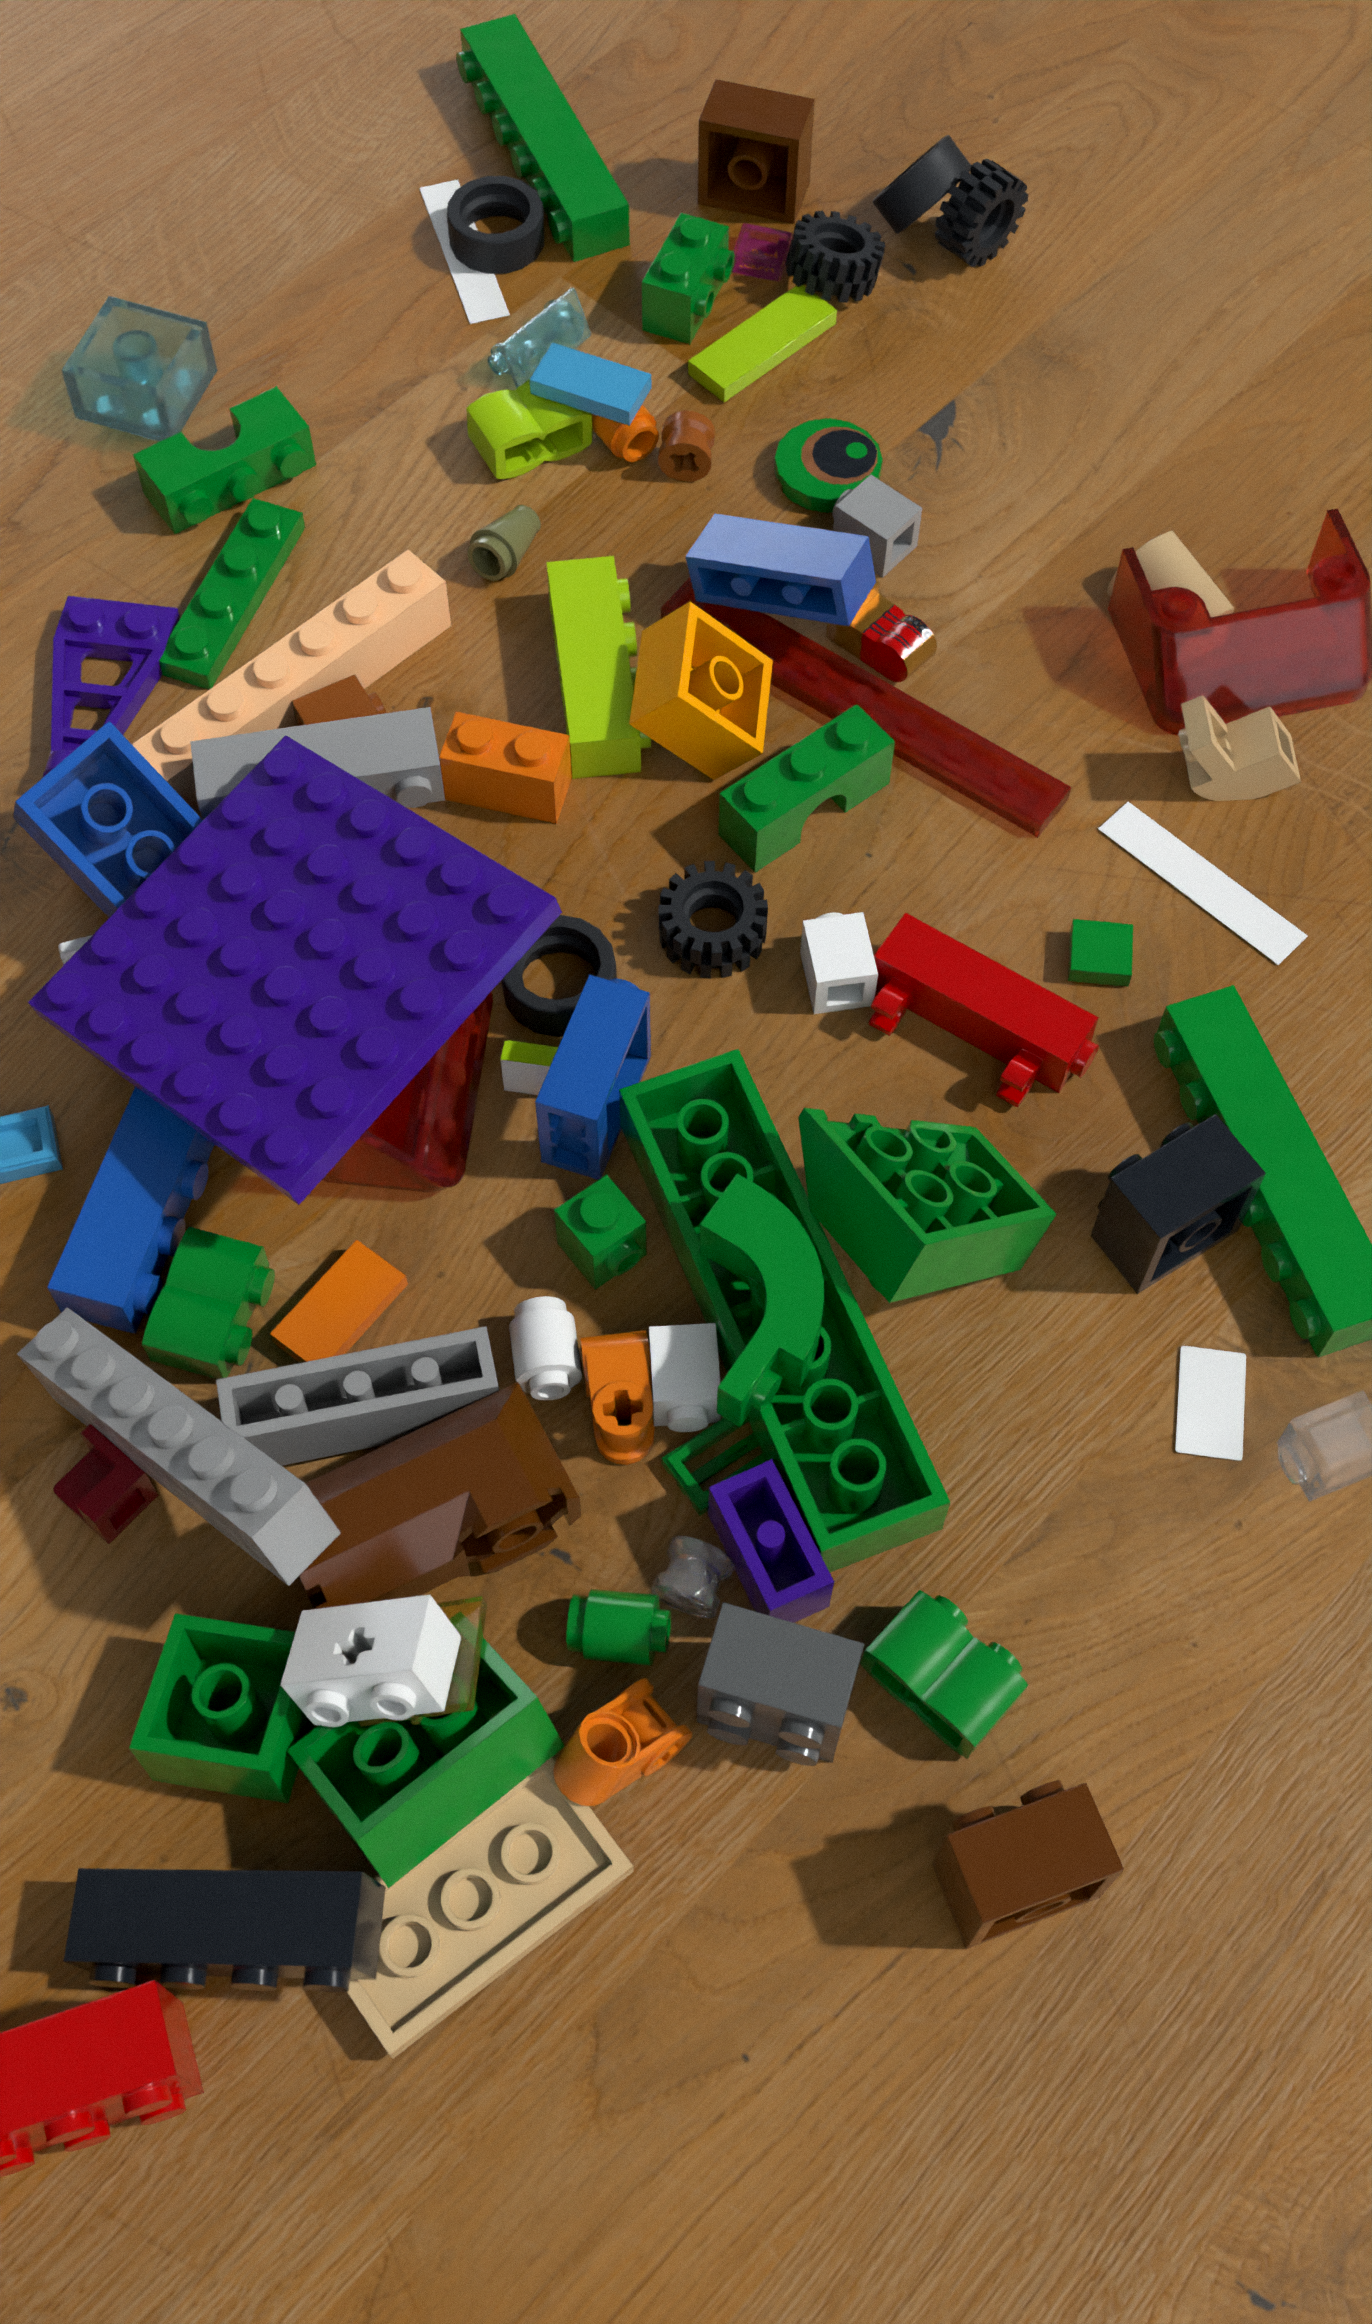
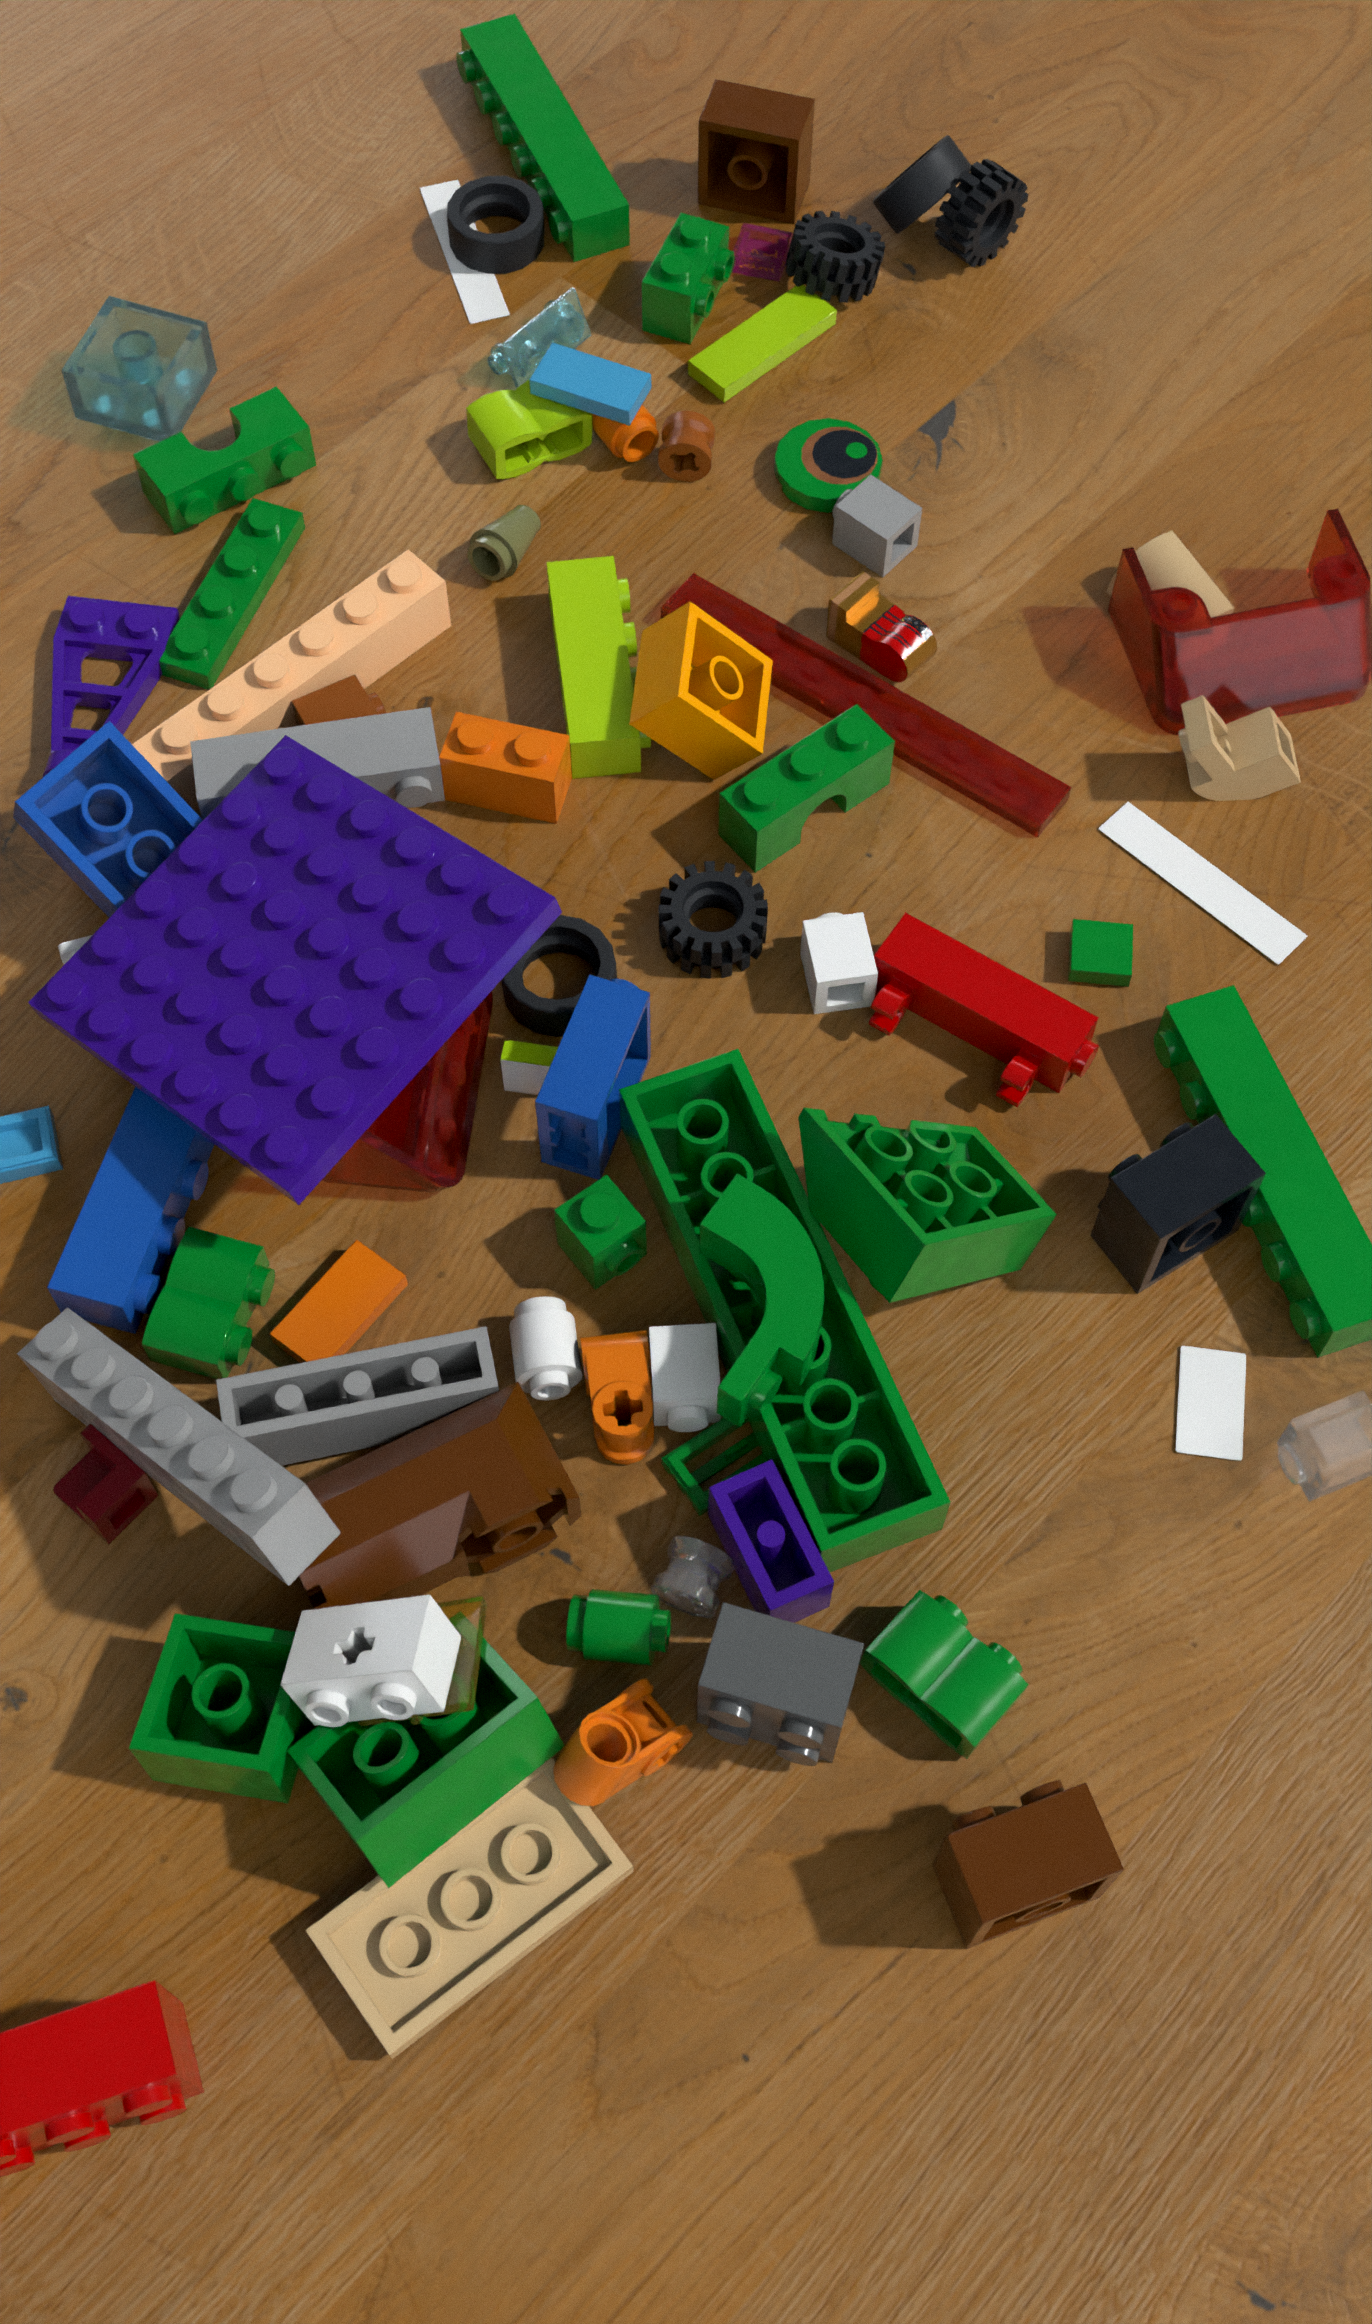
black brick [64,1868,386,1992] -> none
blue brick [685,514,876,626] -> none

